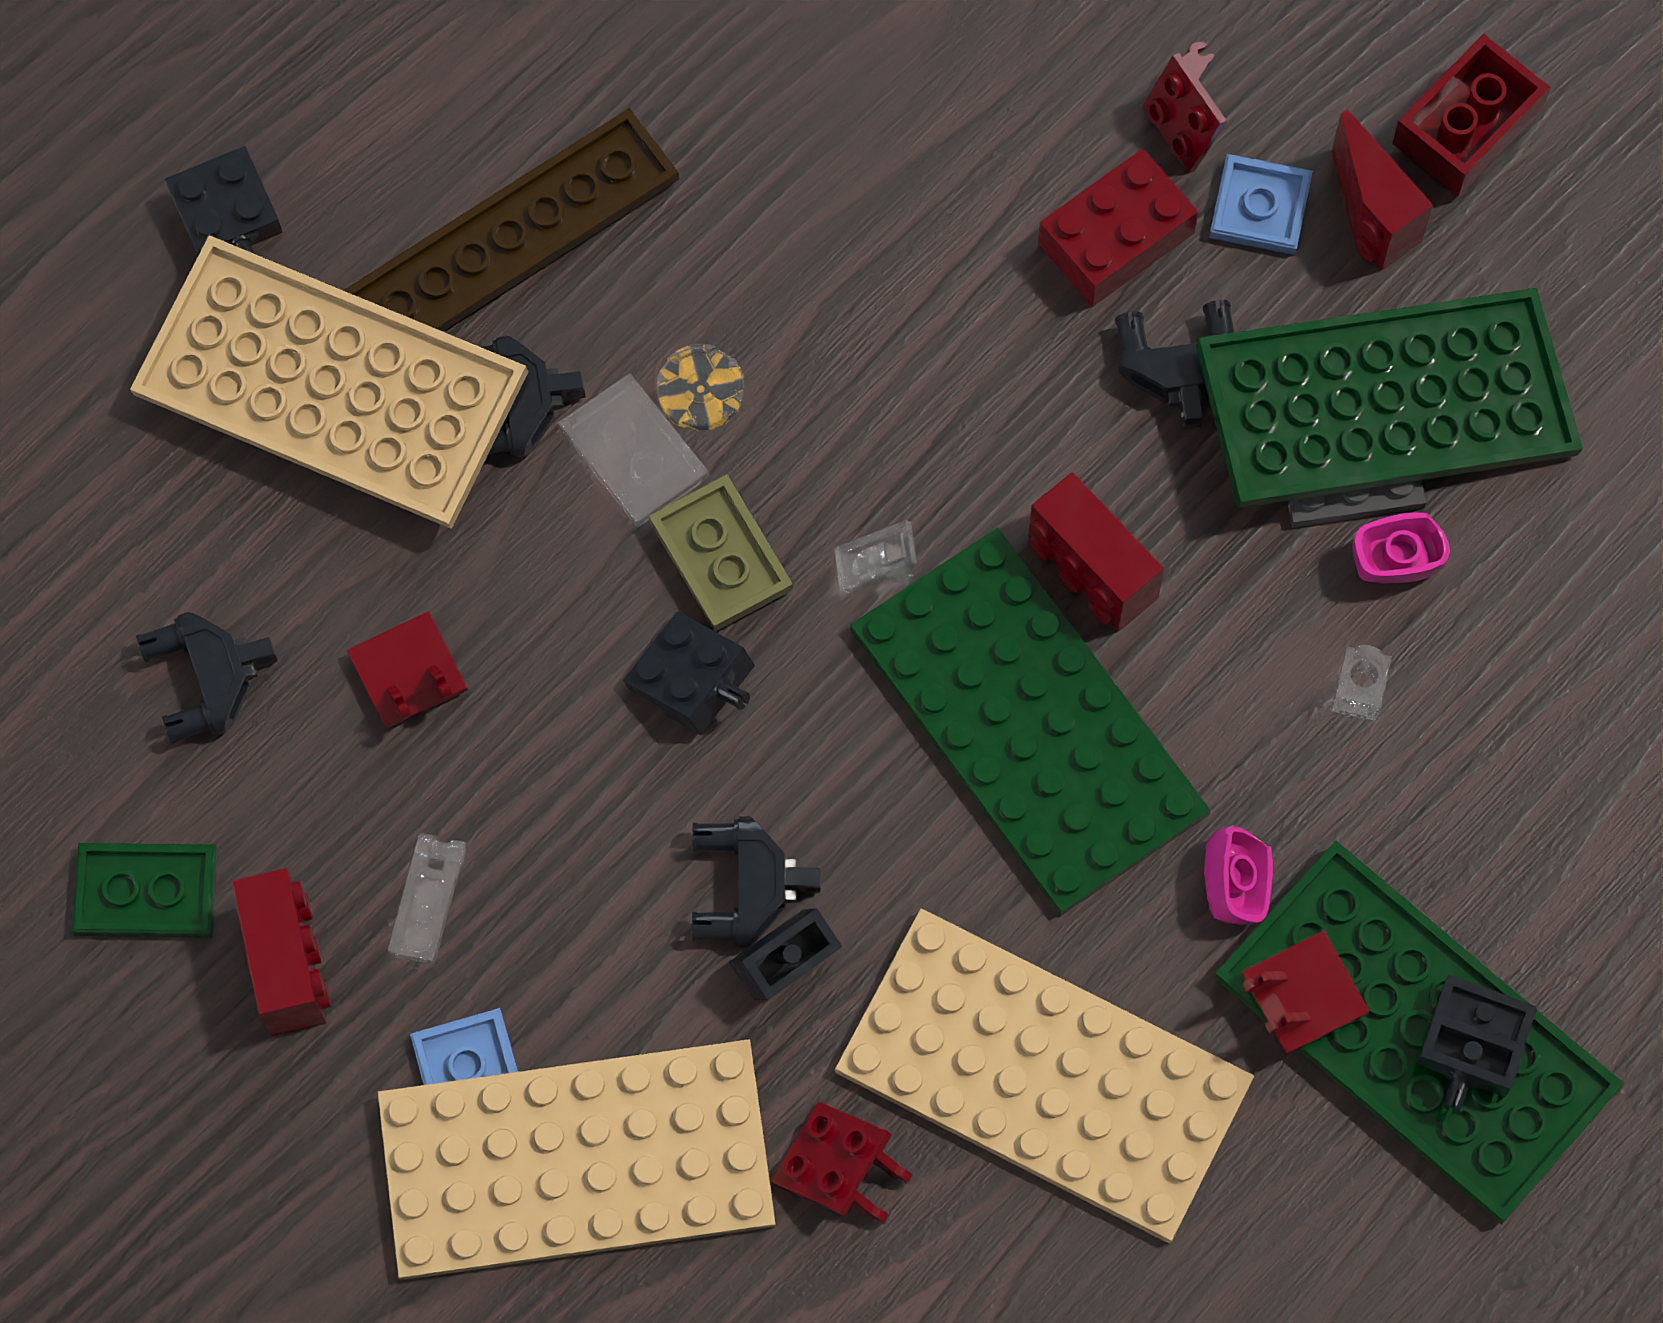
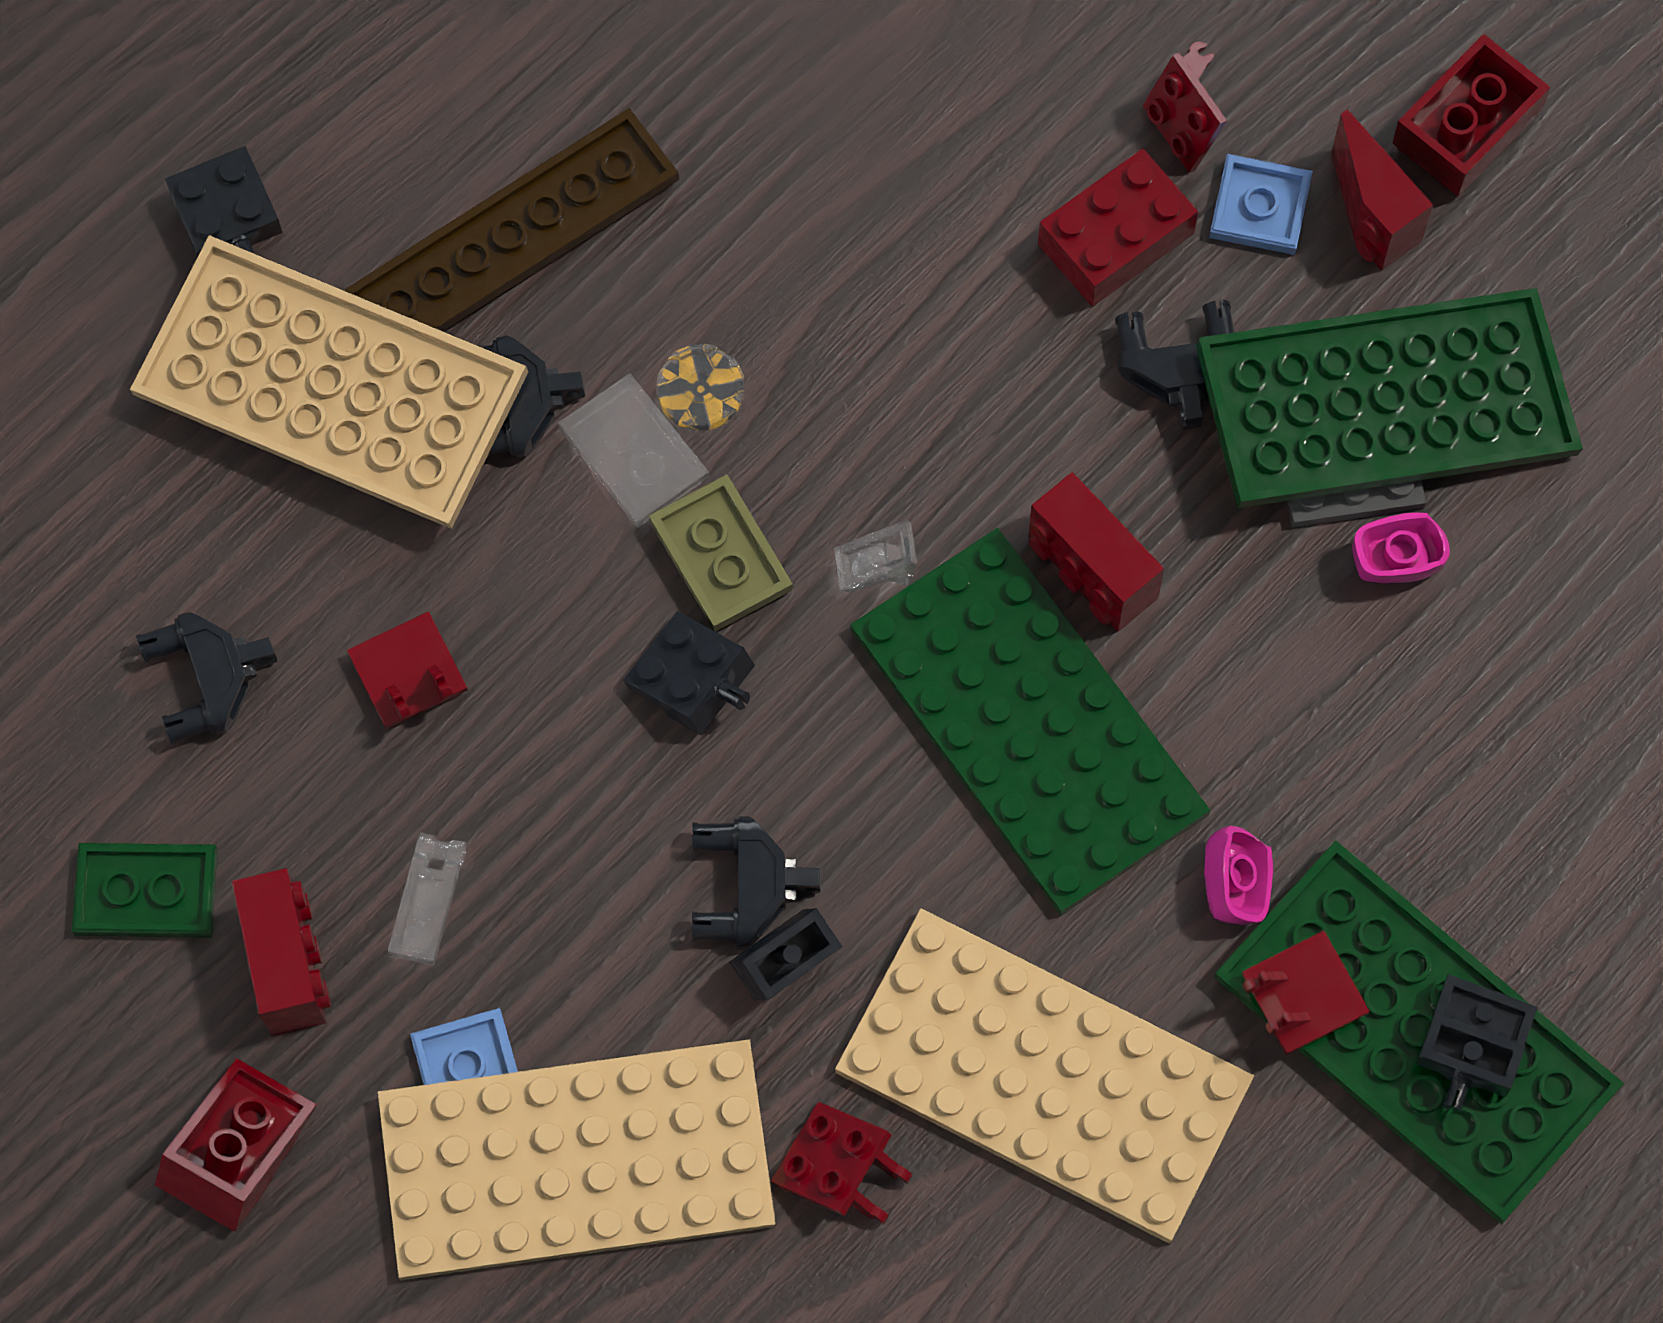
clear brick [1331,645,1392,721] -> none
none -> dark red slope [155,1058,316,1232]

